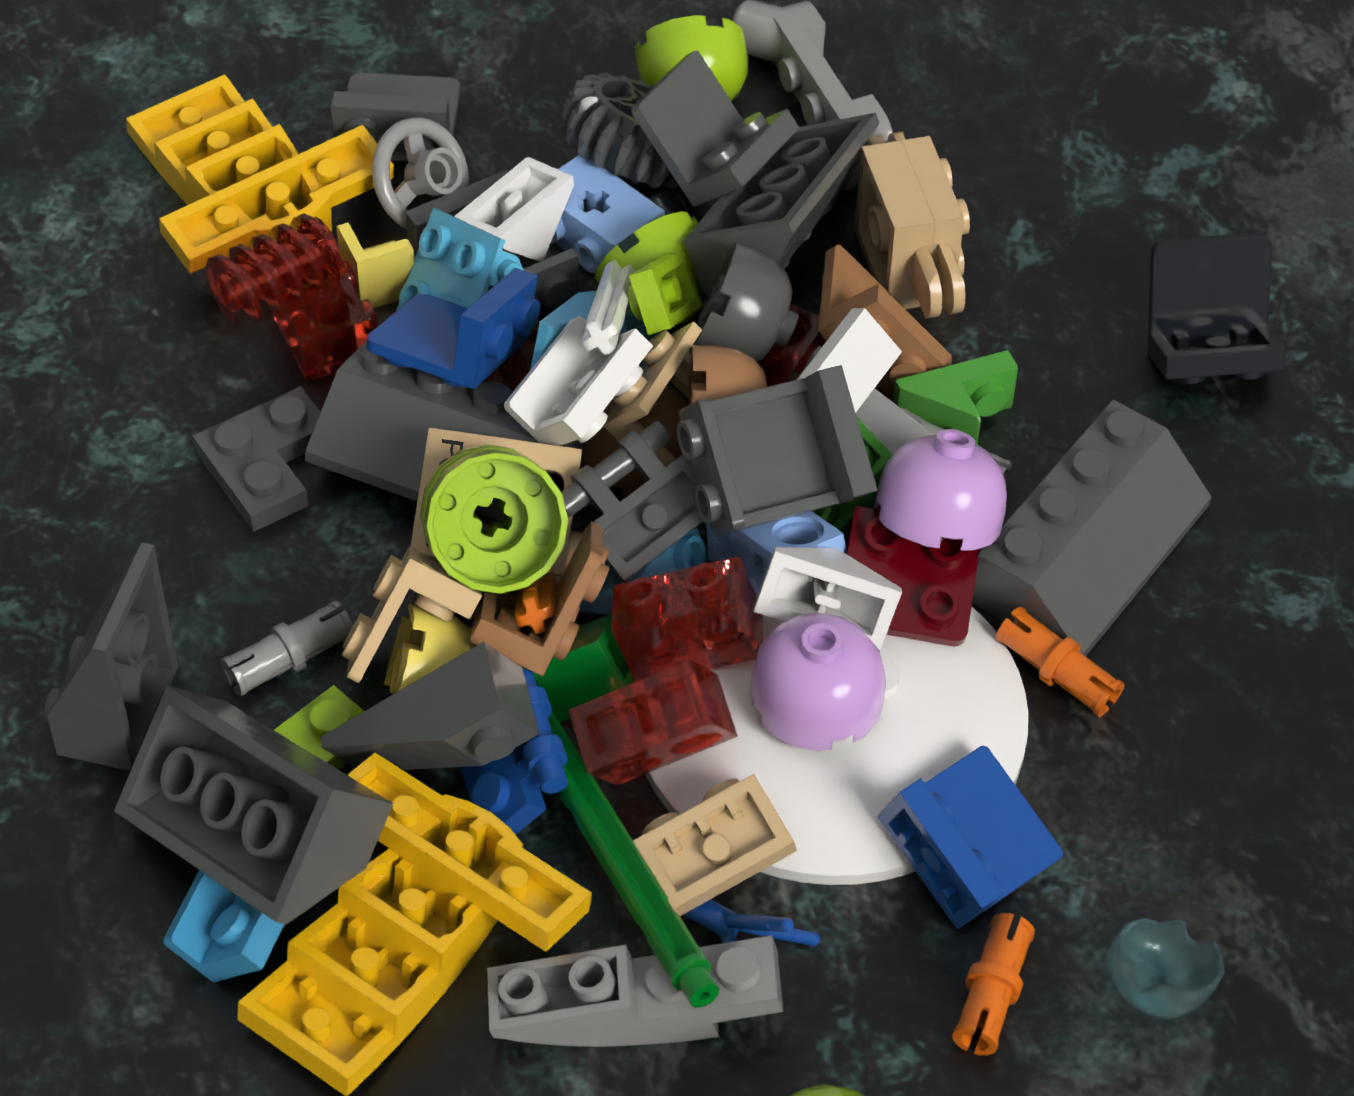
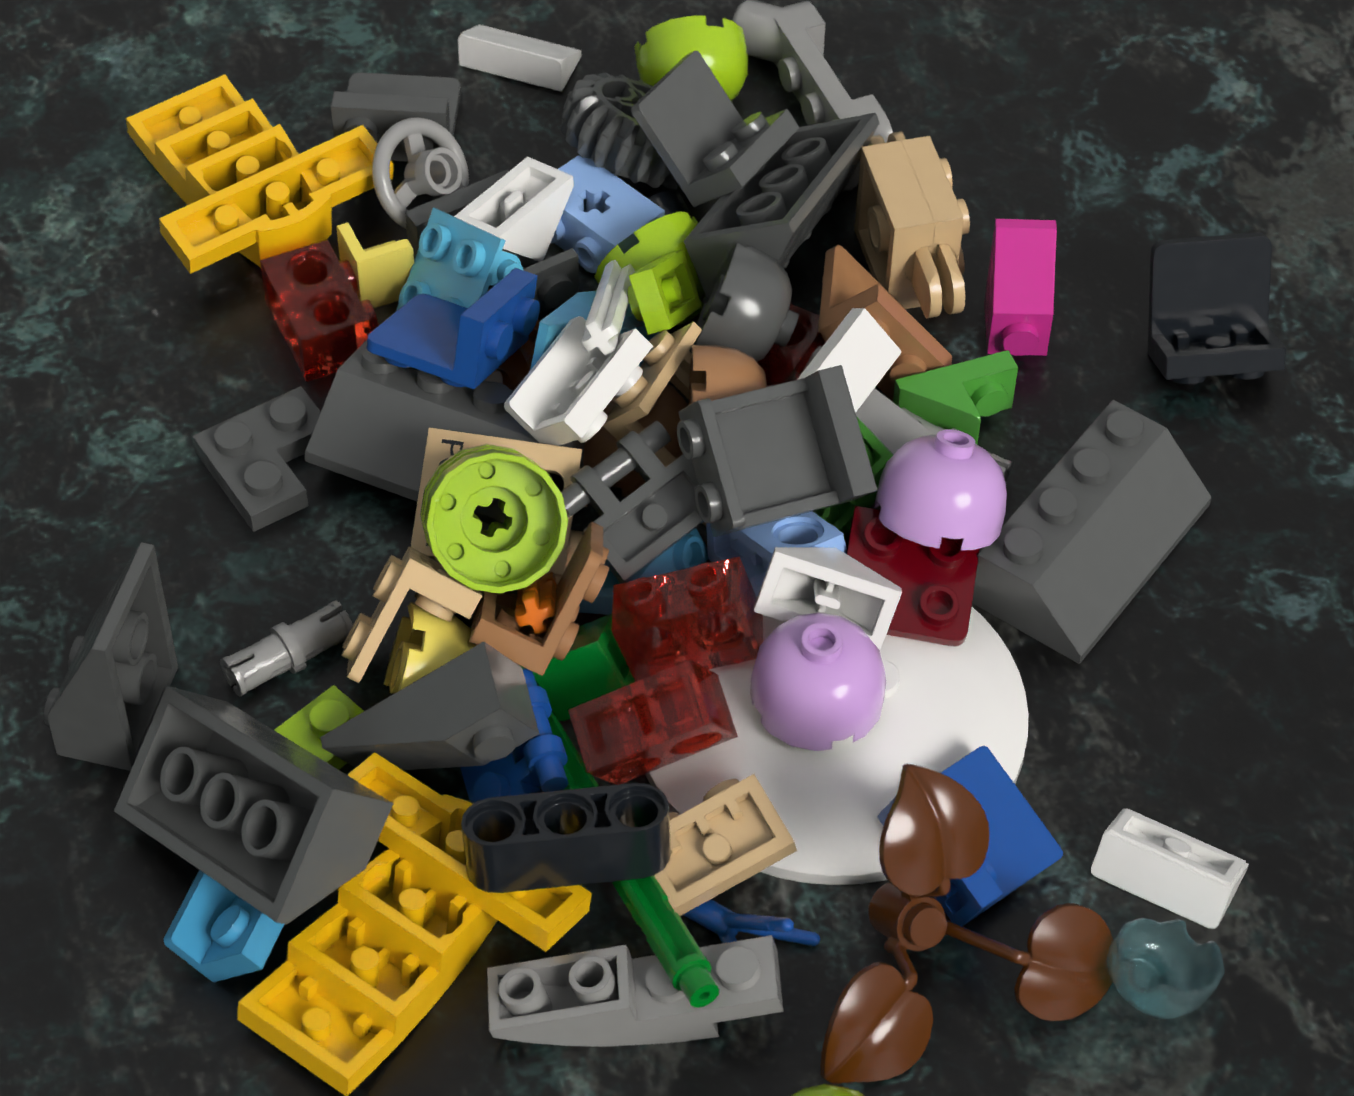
clear red piece [206,213,346,325] -> none
orange pin [952,913,1035,1056] -> none
orange pin [996,606,1125,717] -> none
none -> white slope [458,25,581,92]
none -> black beam [461,783,671,893]
none -> reddish brown plant [820,764,1119,1083]
none -> dark pink slope [984,219,1057,356]
none -> white slope [1091,808,1249,929]

